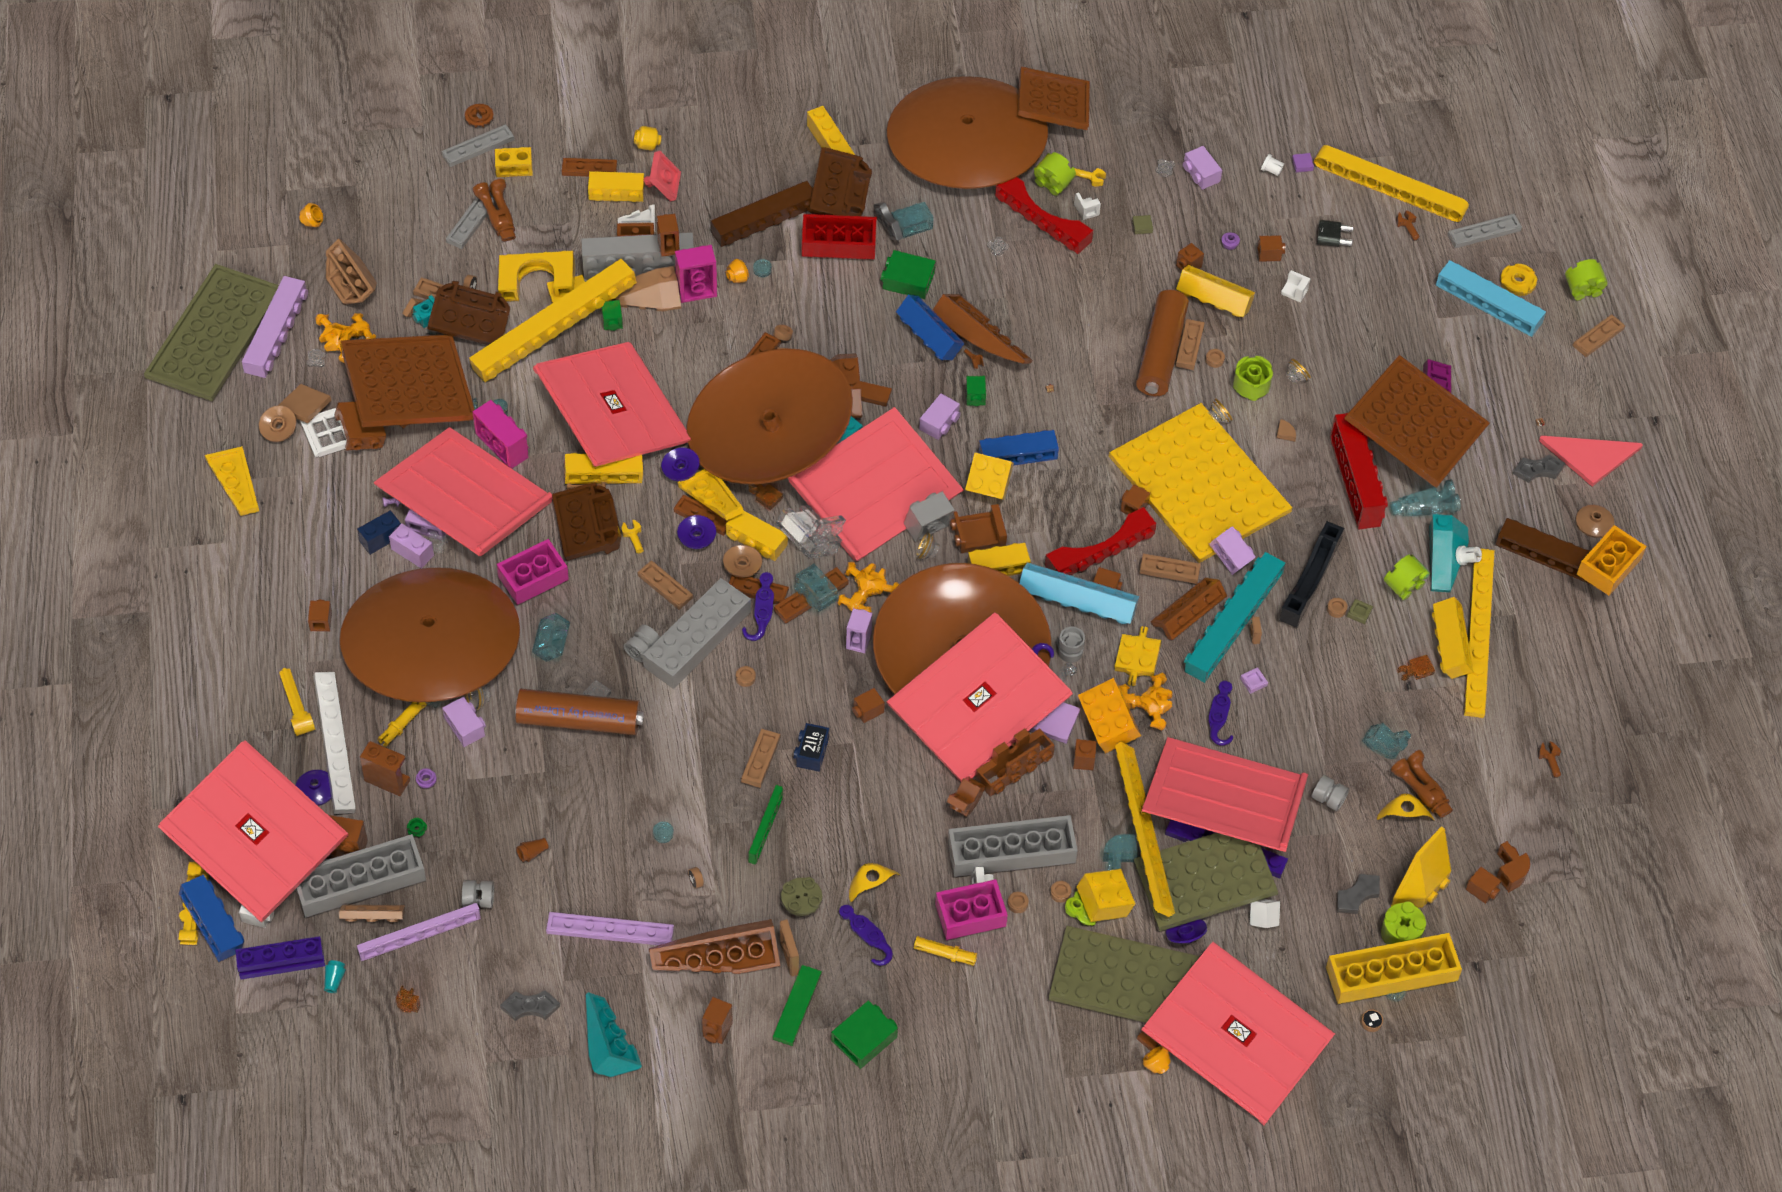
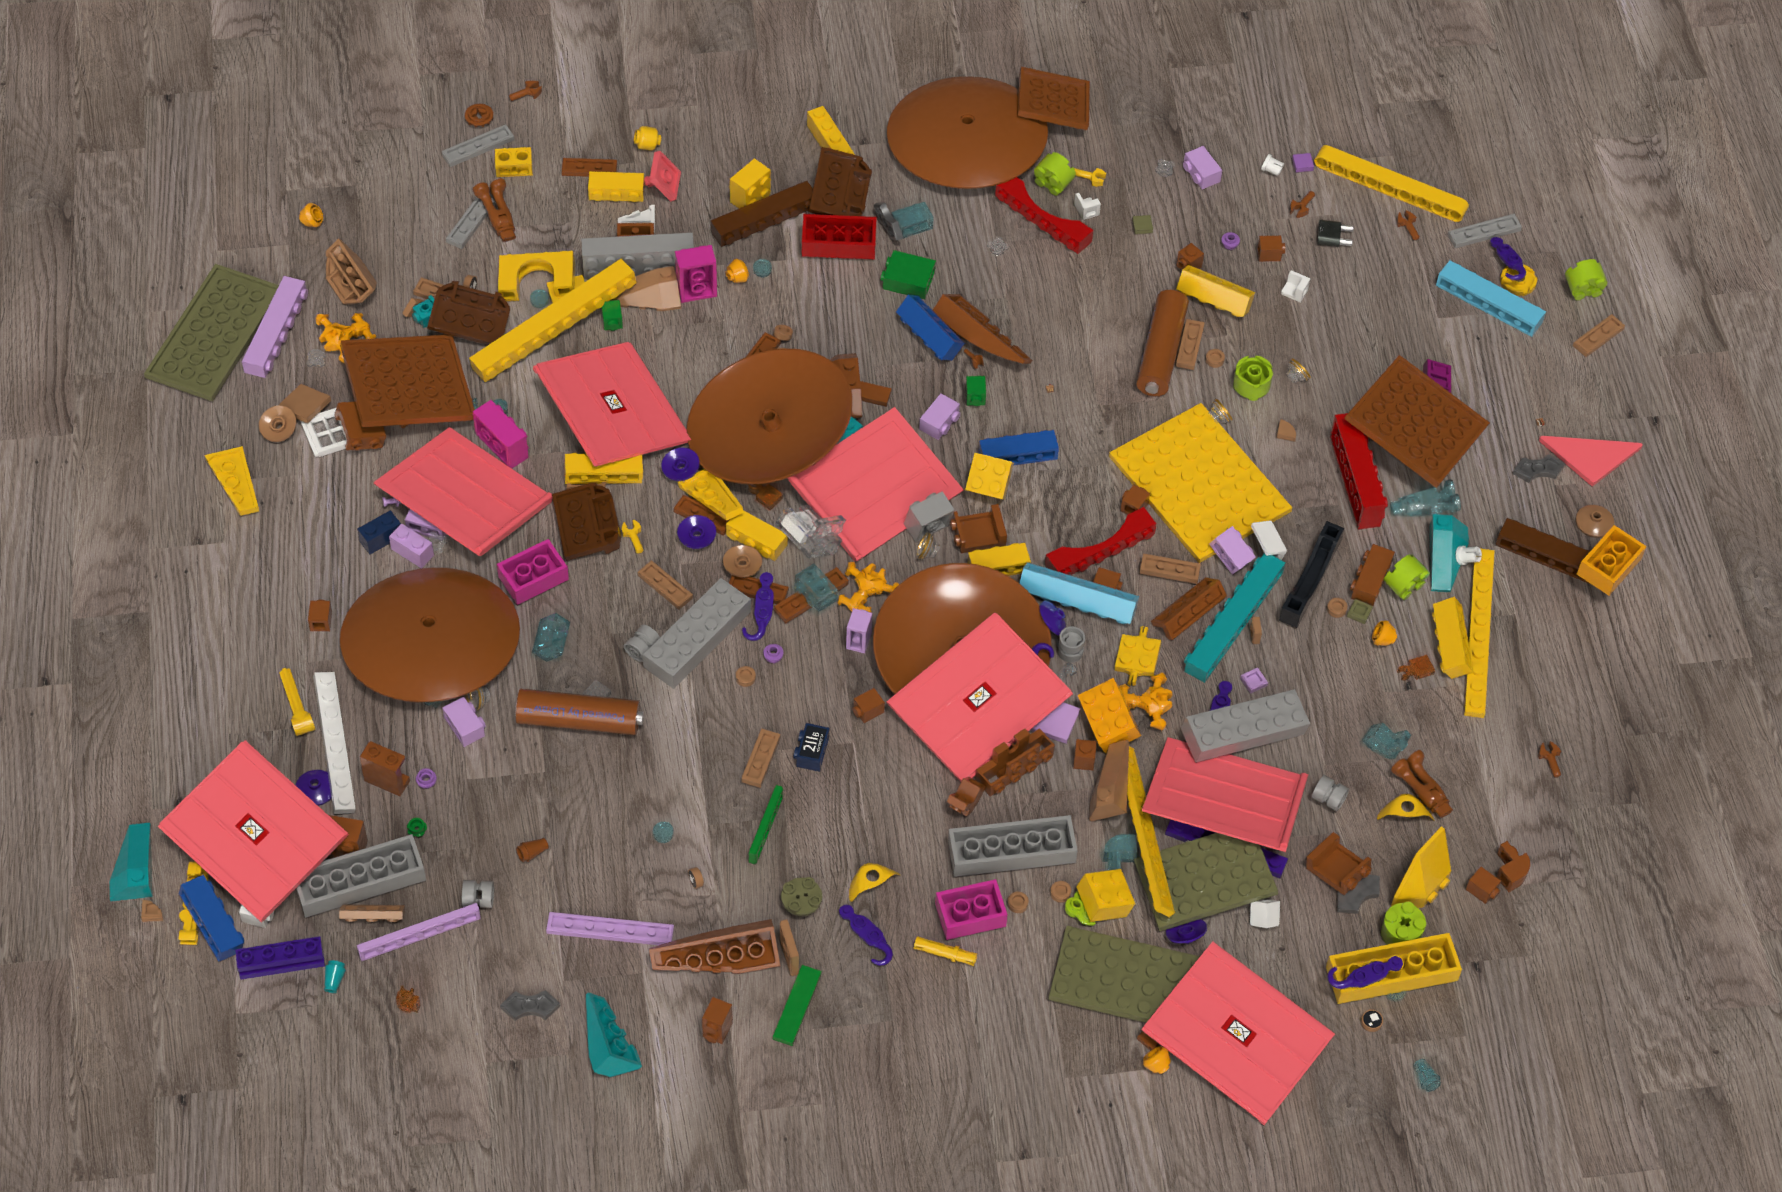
yellow pin [377,702,427,747] -> none
dark orange brick [657,214,680,257] -> none
green brick [831,1000,898,1069] -> none
white tile [971,867,994,885] -> none
none -> teal wedge [109,823,153,902]
none -> medium nougat tile [141,900,163,922]
none -> dark orange bar [509,81,542,101]
none -> clear light blue tile [530,289,549,308]
none -> yellow brick [730,158,771,208]
none -> medium lavender plate [764,644,783,663]
none -> dark purple dish [1040,601,1066,636]
none -> medium nougat wedge [1089,740,1129,822]
none -> light grey brick [1181,689,1310,762]
none -> white panel [1251,521,1287,560]
none -> dark orange bar [1290,191,1315,218]
none -> dark orange panel [1306,832,1372,895]
none -> dark purple piece [1327,956,1403,989]
none -> dark orange brick [1350,544,1395,606]
none -> light orange cone [1372,620,1397,646]
none -> clear light blue cone [1414,1059,1441,1092]
none -> dark purple piece [1490,237,1526,280]

